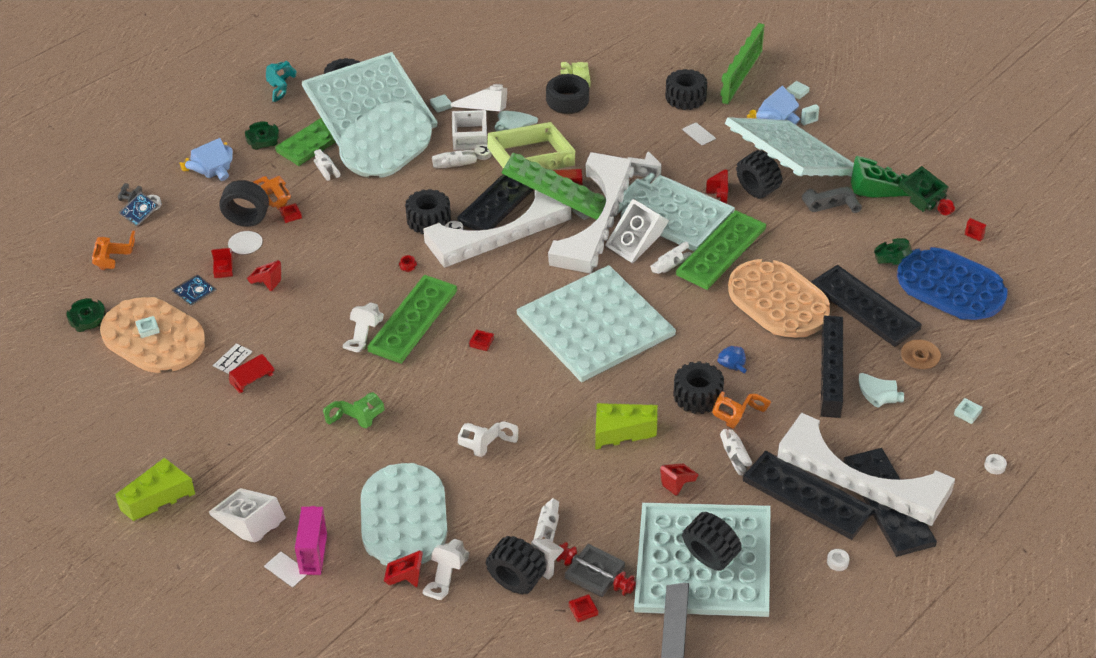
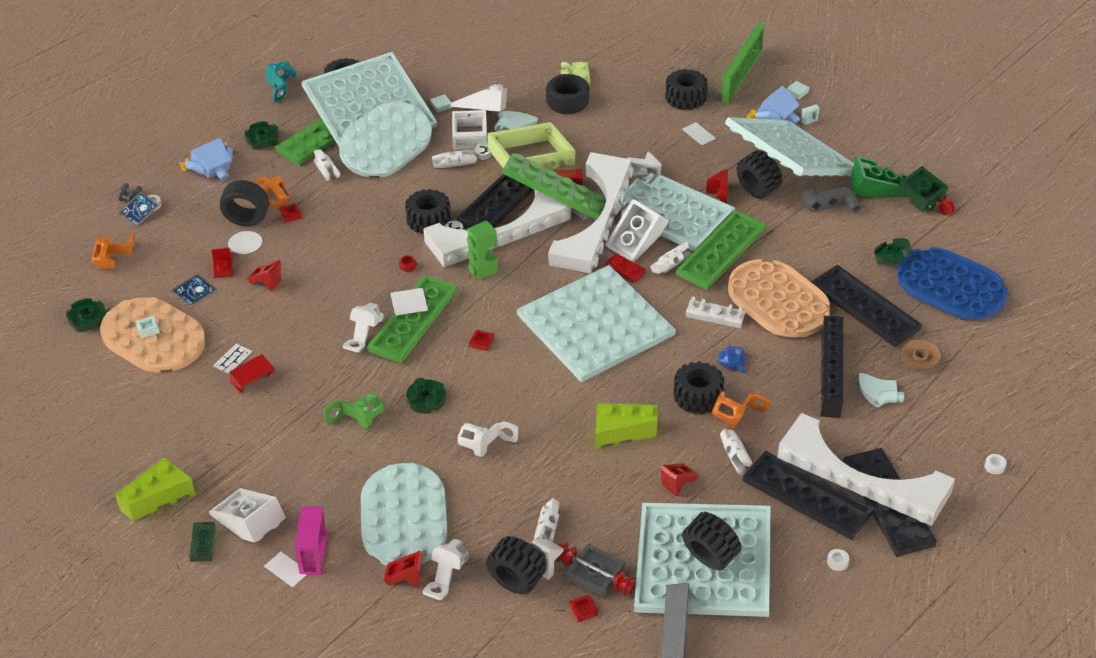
light aqua tile [954,398,983,424] -> none
red tile [964,218,987,242] -> none
none -> clear green plate [189,521,216,562]
none -> white sticker [391,288,428,315]
none -> dark green plate [406,378,446,414]
none -> bright green arch [467,220,498,280]
none -> red plate [605,253,646,284]
none -> white plate [686,297,746,329]

